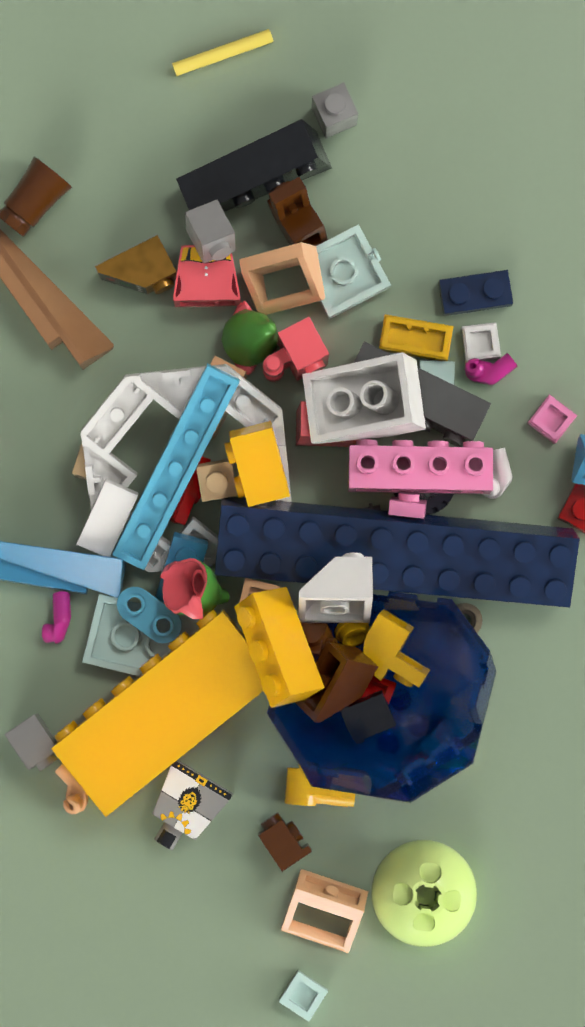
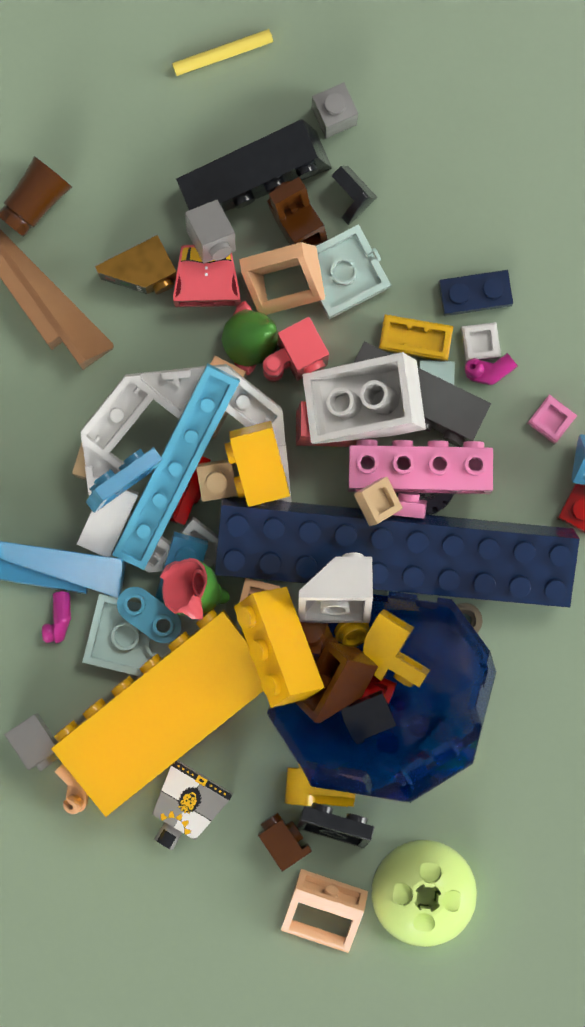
light aqua tile [279,970,328,1022] -> none
white arm [482,448,513,499] -> none
none -> dark azure plate [86,448,162,513]
none -> black plate [297,803,375,848]
none -> black tile [331,166,377,225]
none -> tan plate [354,477,403,526]

